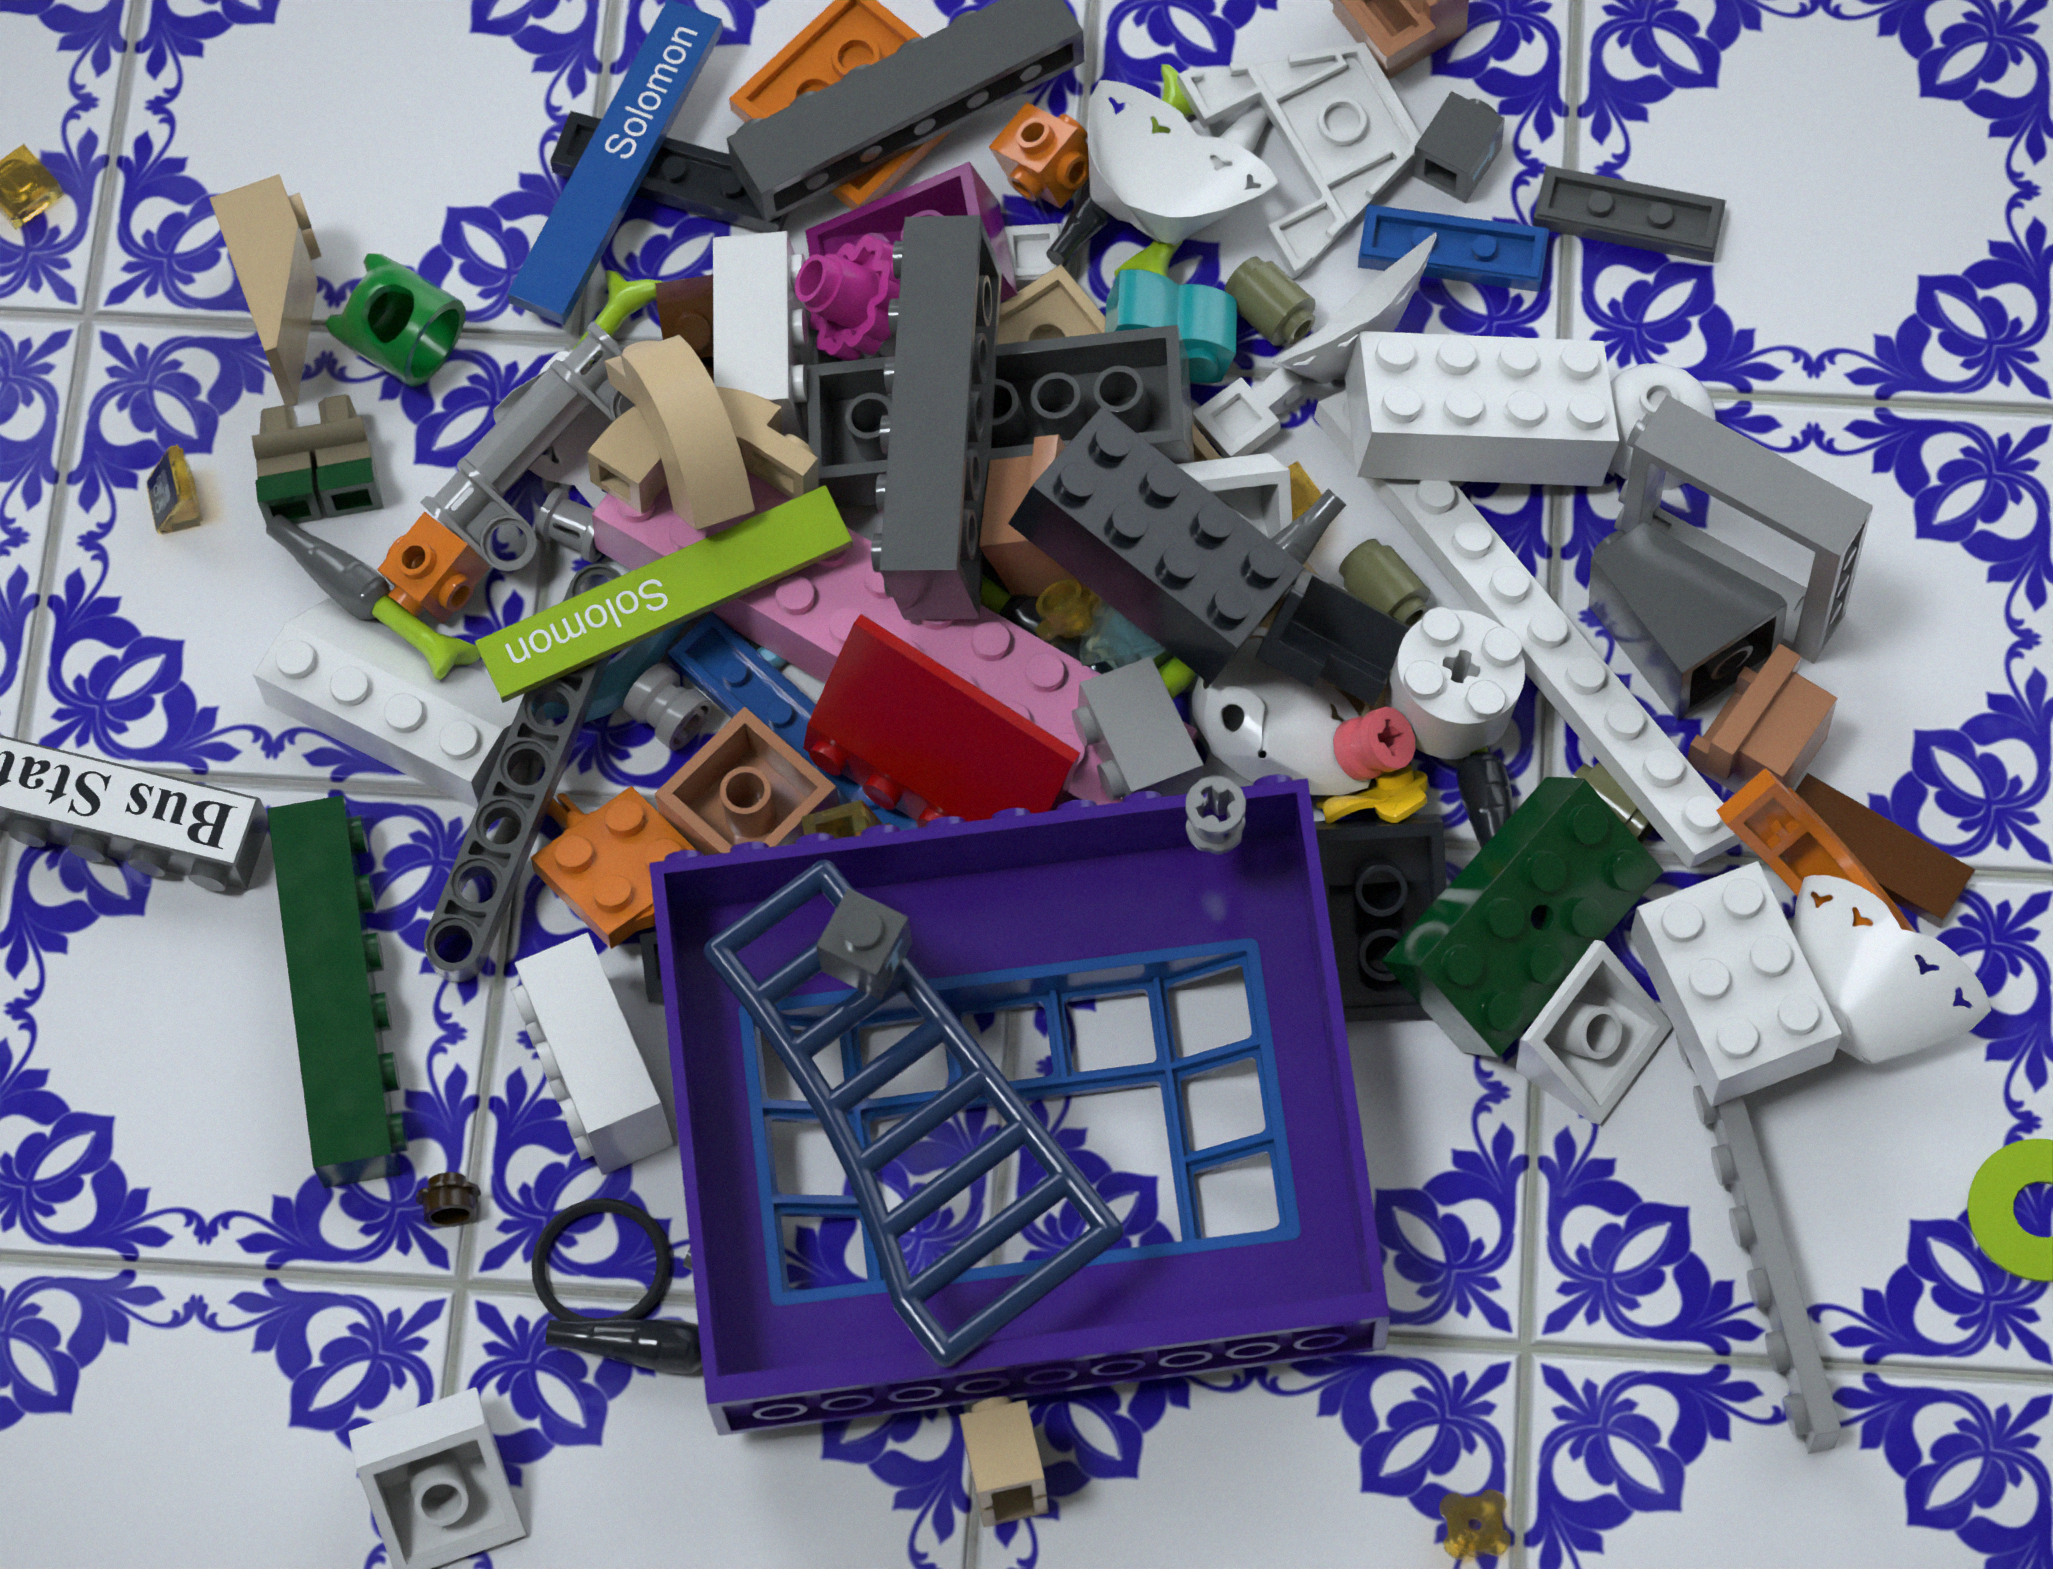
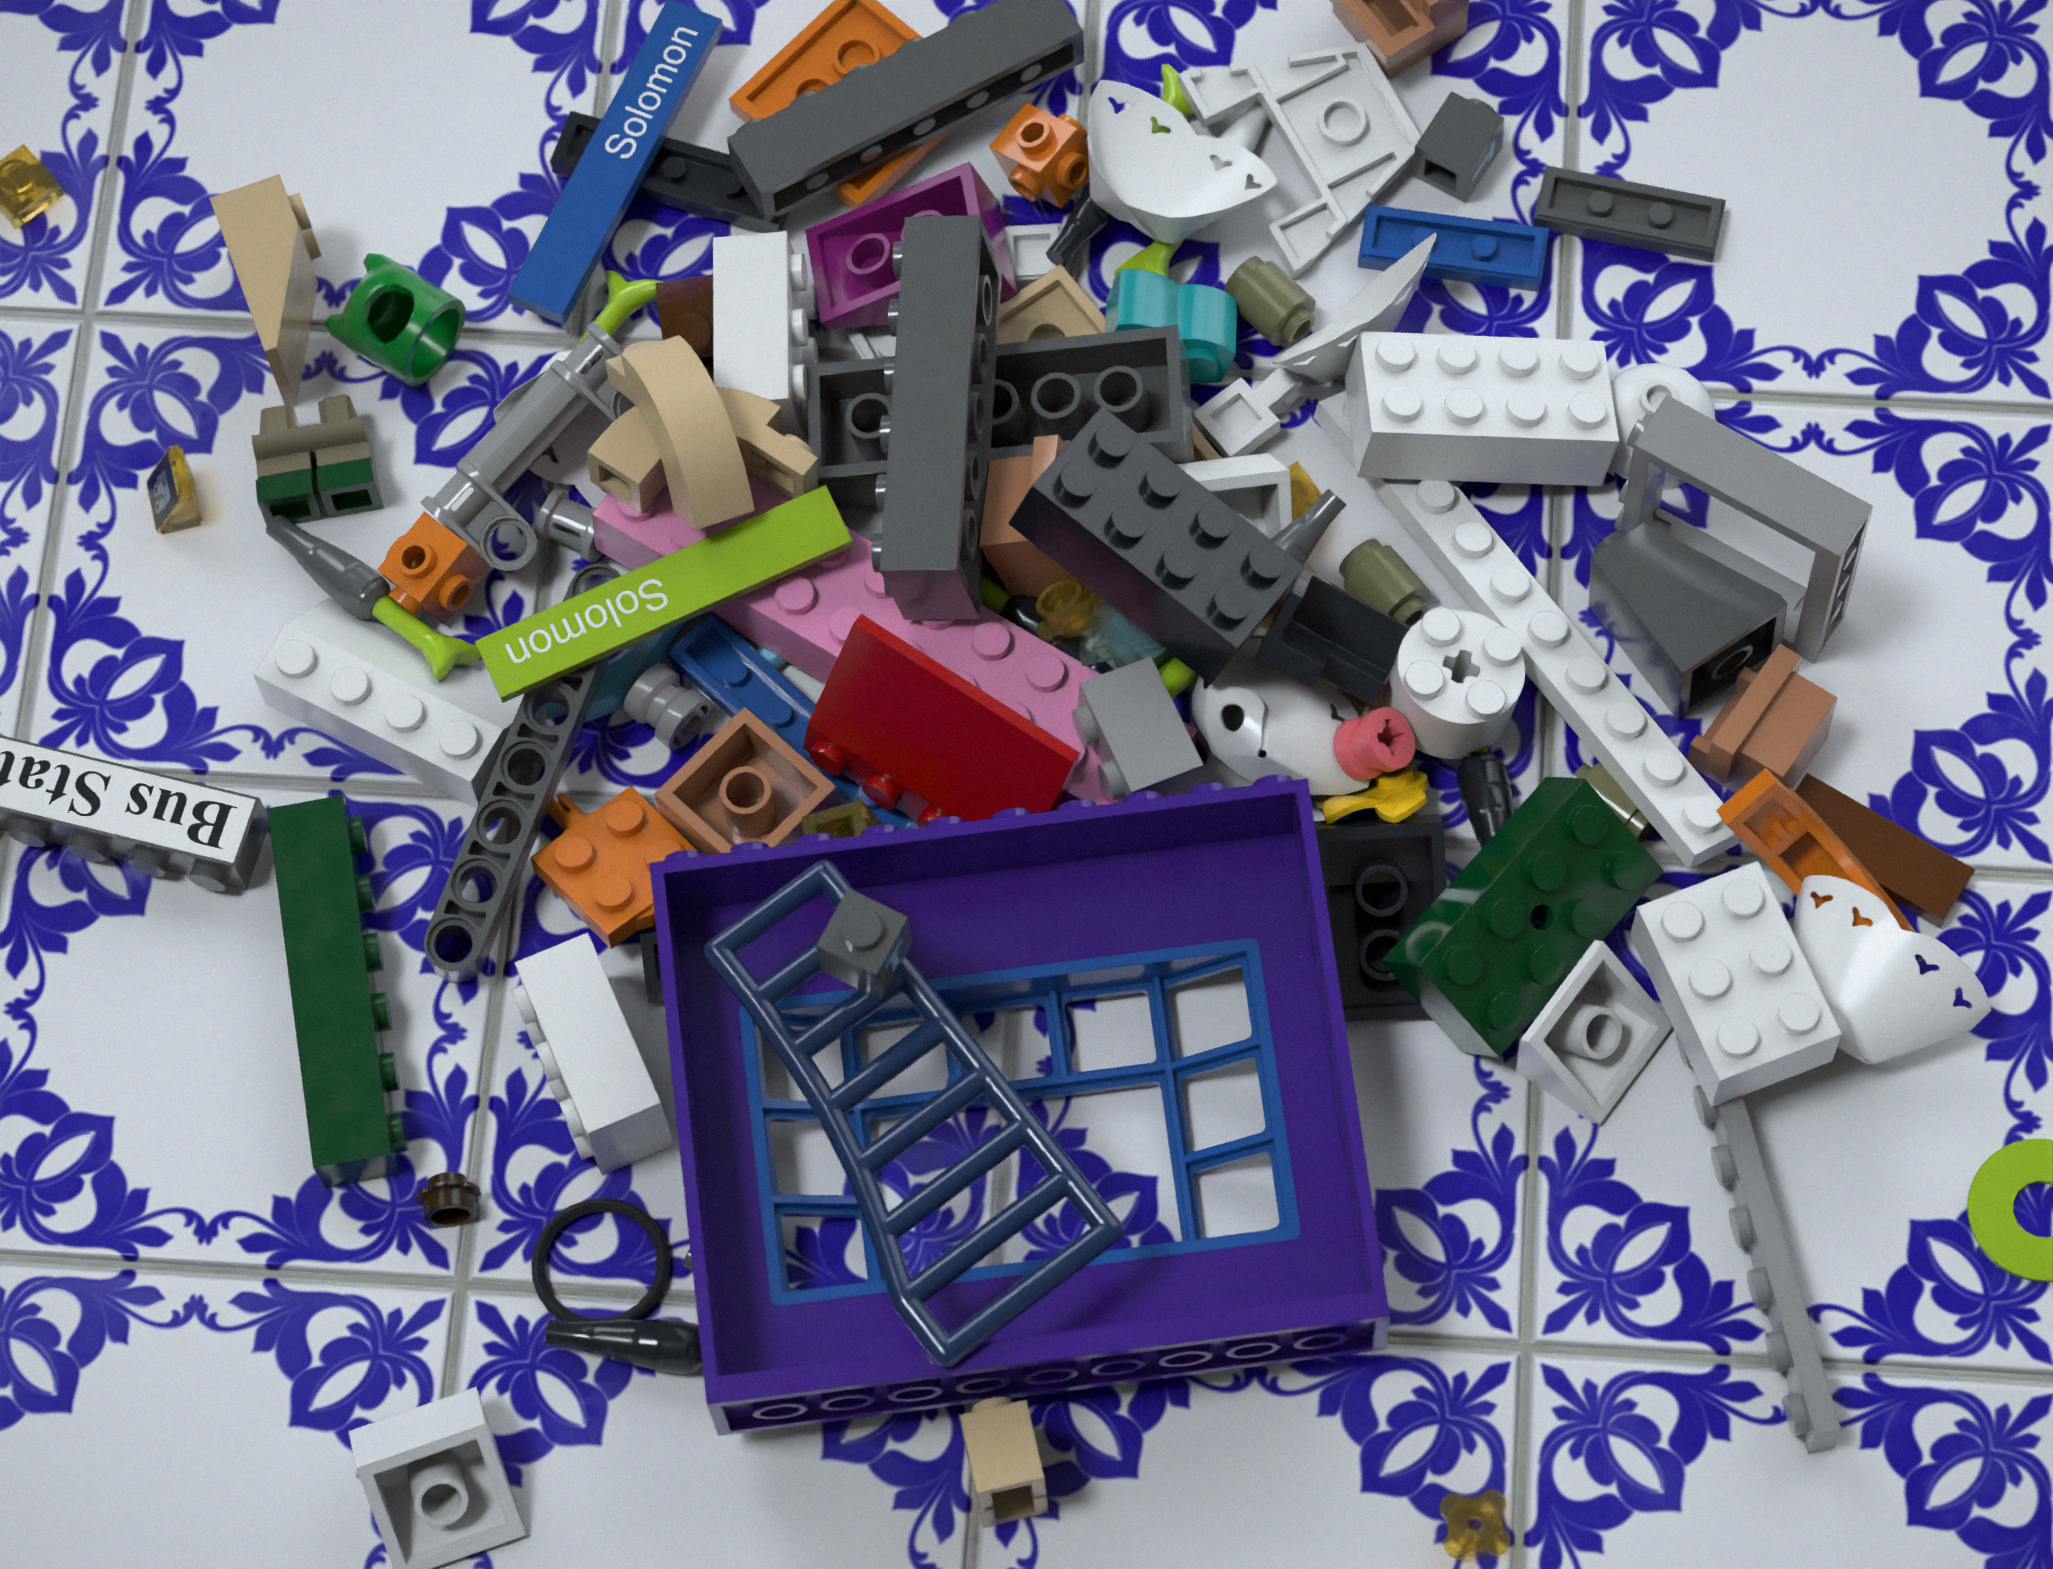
dark pink plant [795,234,900,361] -> none
light grey bush [1186,776,1246,855] -> none

